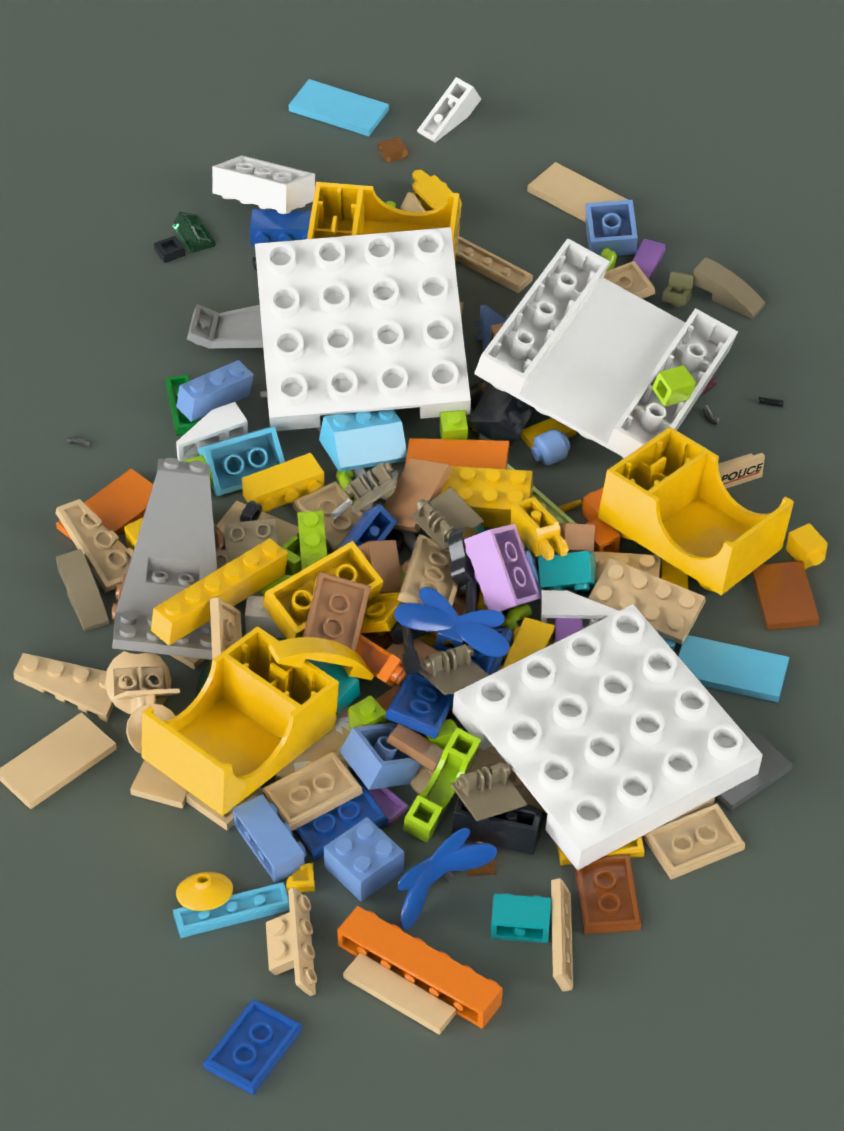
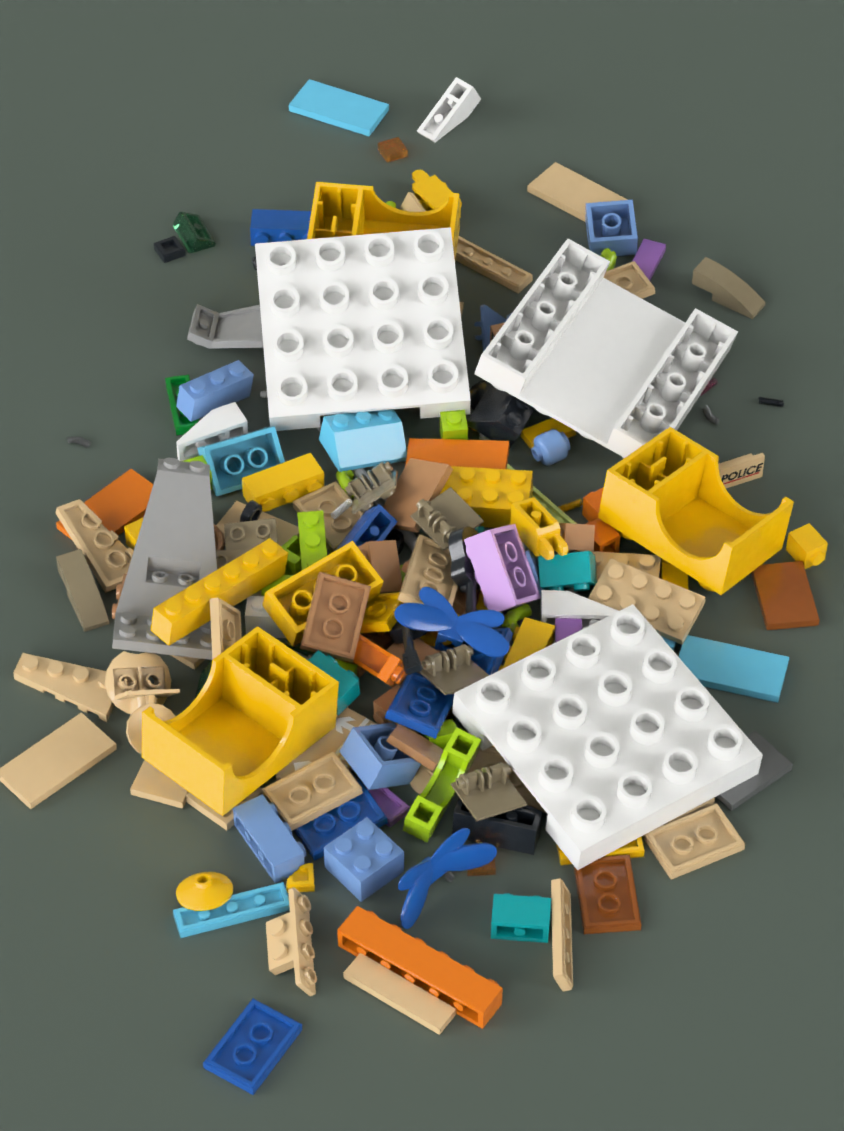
white brick [213,155,315,214] -> none
yellow slope [269,637,374,680] -> none
lime brick [348,695,387,730] -> none
lime brick [652,365,697,407] -> none
olive bracket [662,271,694,307] -> none

